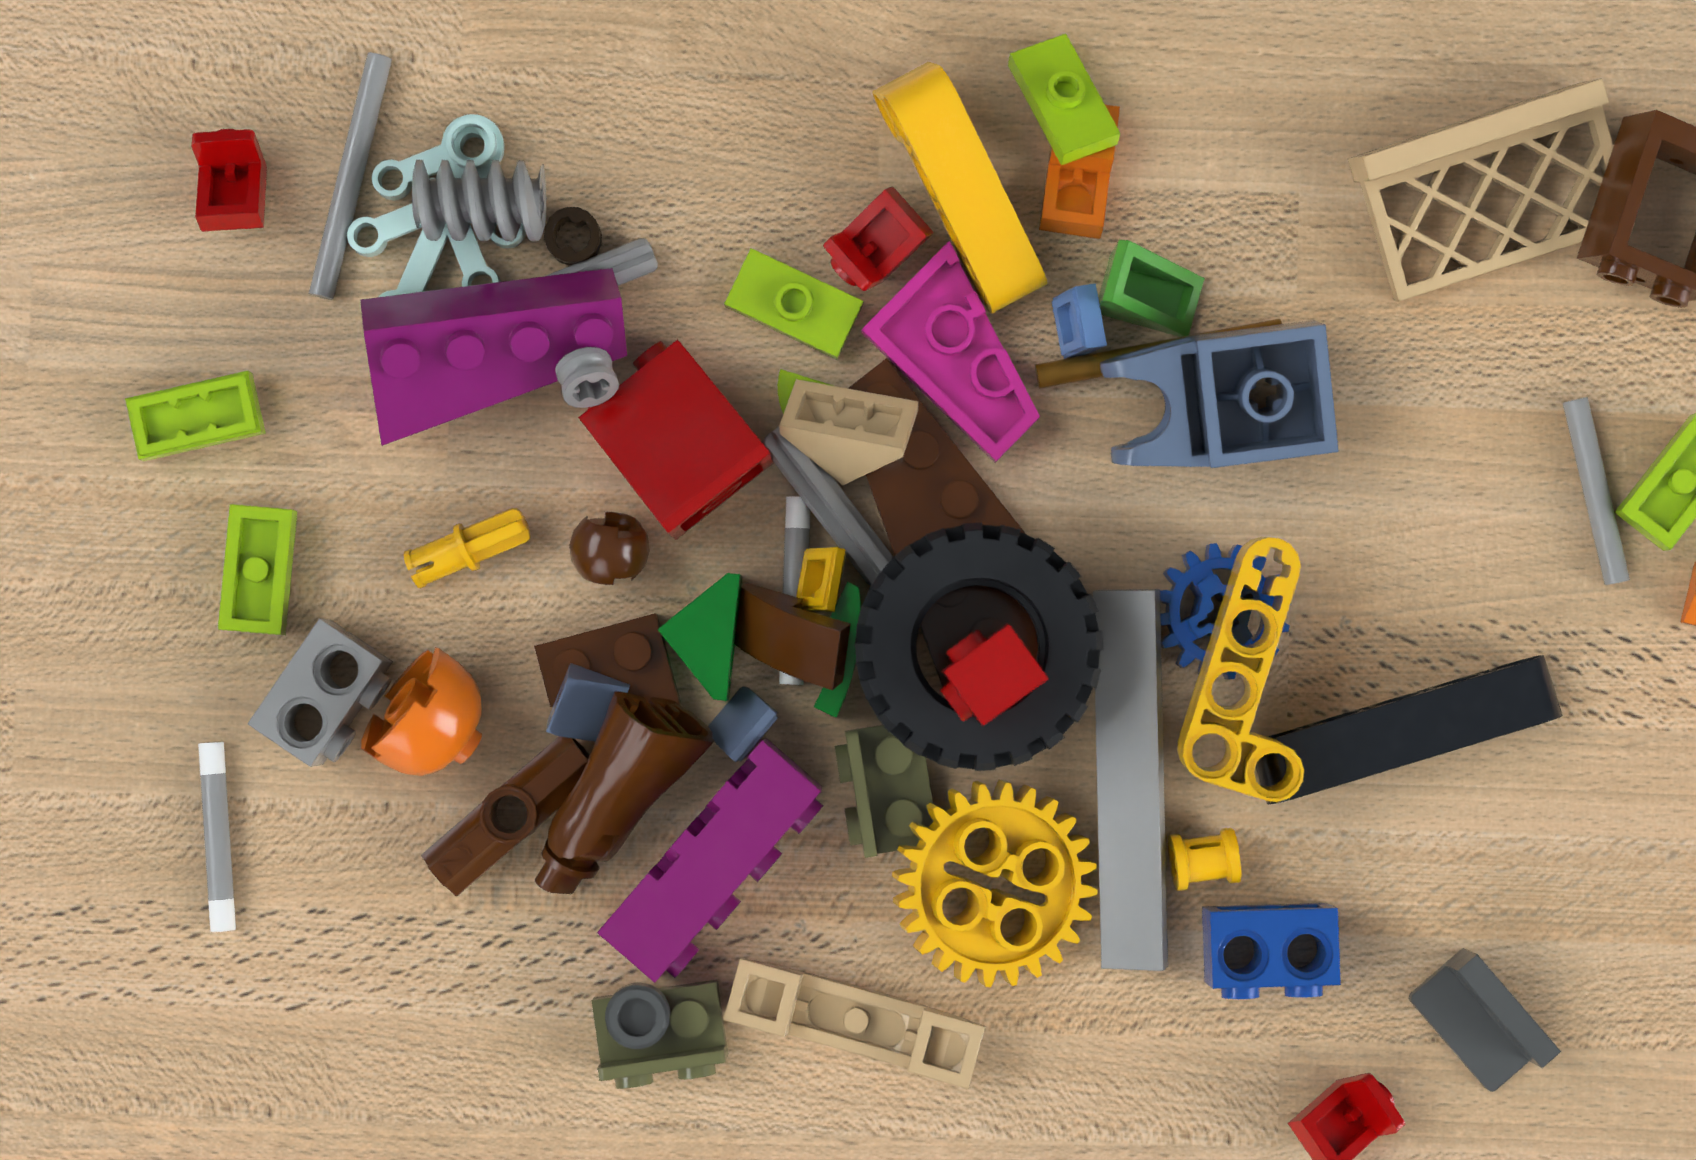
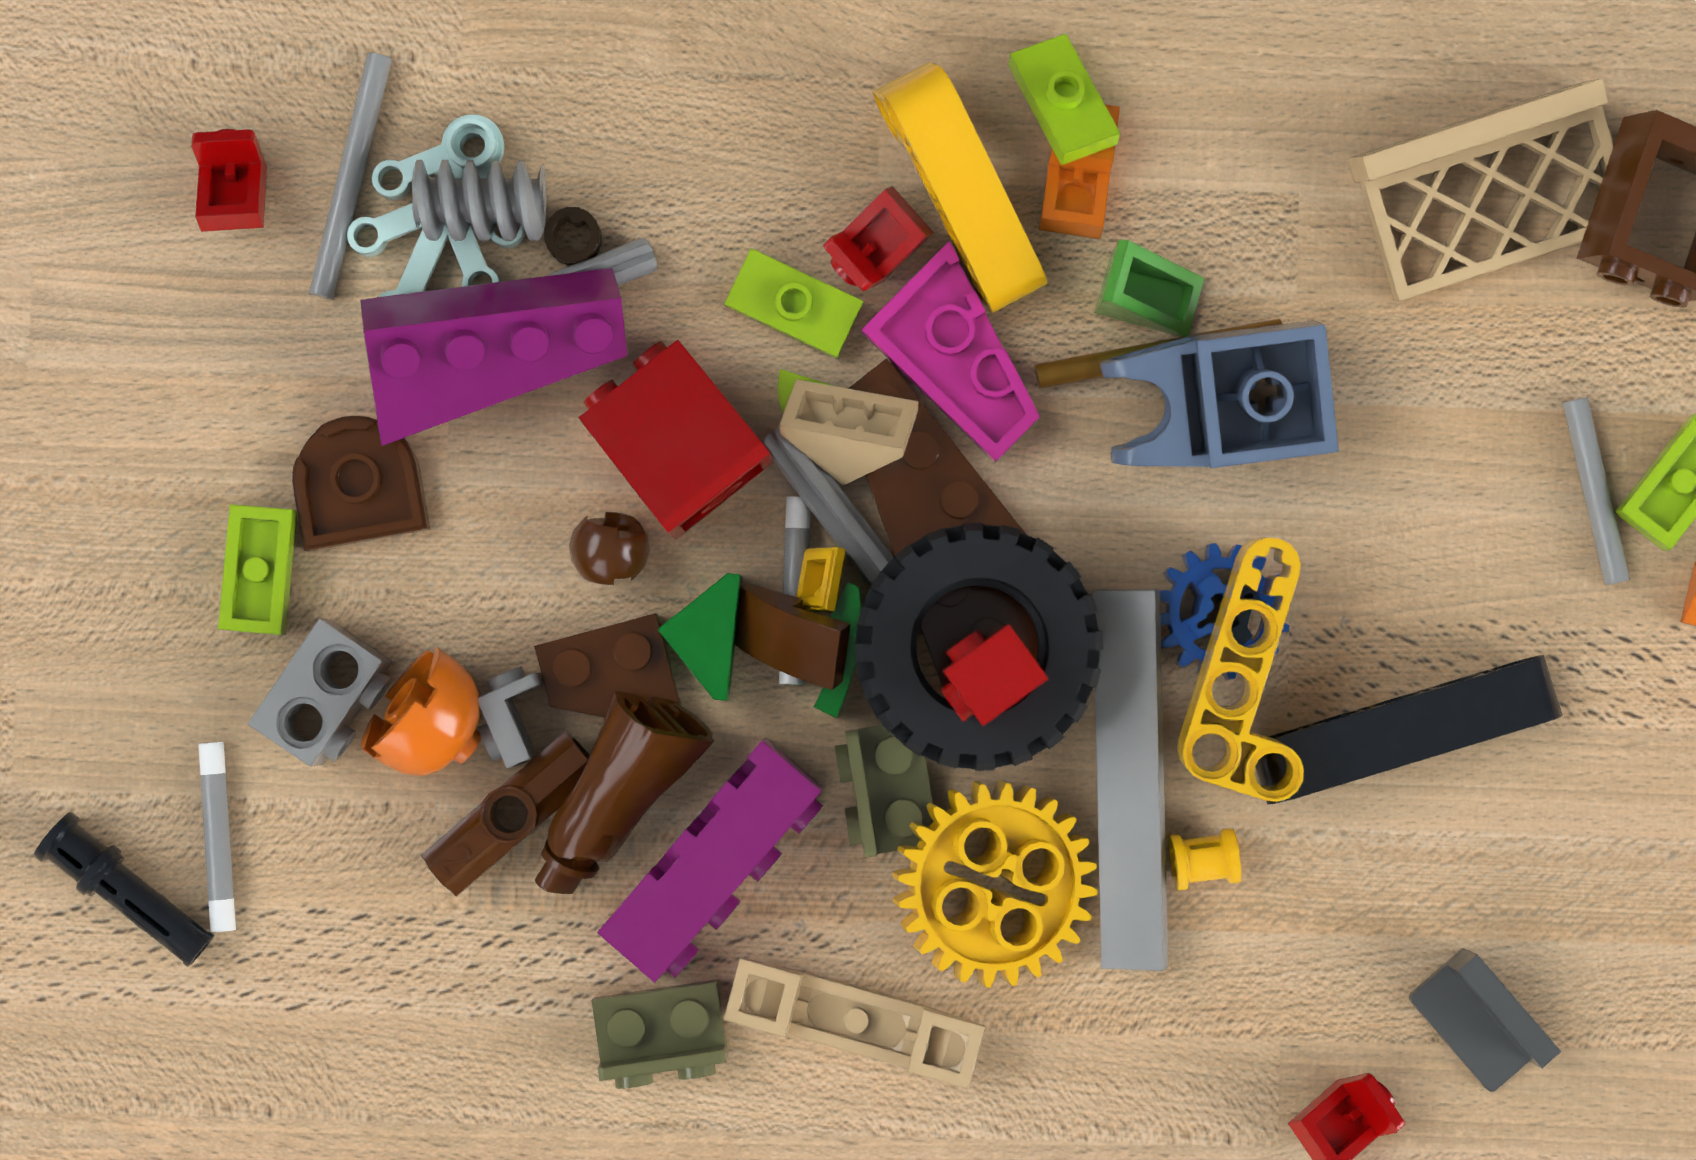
lime plate [125,371,266,461] -> none
yellow axle [403,508,531,588] -> none
sand blue slope [546,663,630,742] -> none
light grey bush [555,347,619,408] -> none
dark grey tile [605,982,670,1049] -> none
sand blue slope [708,686,779,762] -> none
medium blue tile [1051,283,1107,359] -> none
blue brick [1202,903,1341,999] -> none
none -> black pin [34,812,215,967]
none -> reddish brown tile [292,416,431,552]
none -> light grey bracket [478,666,544,768]

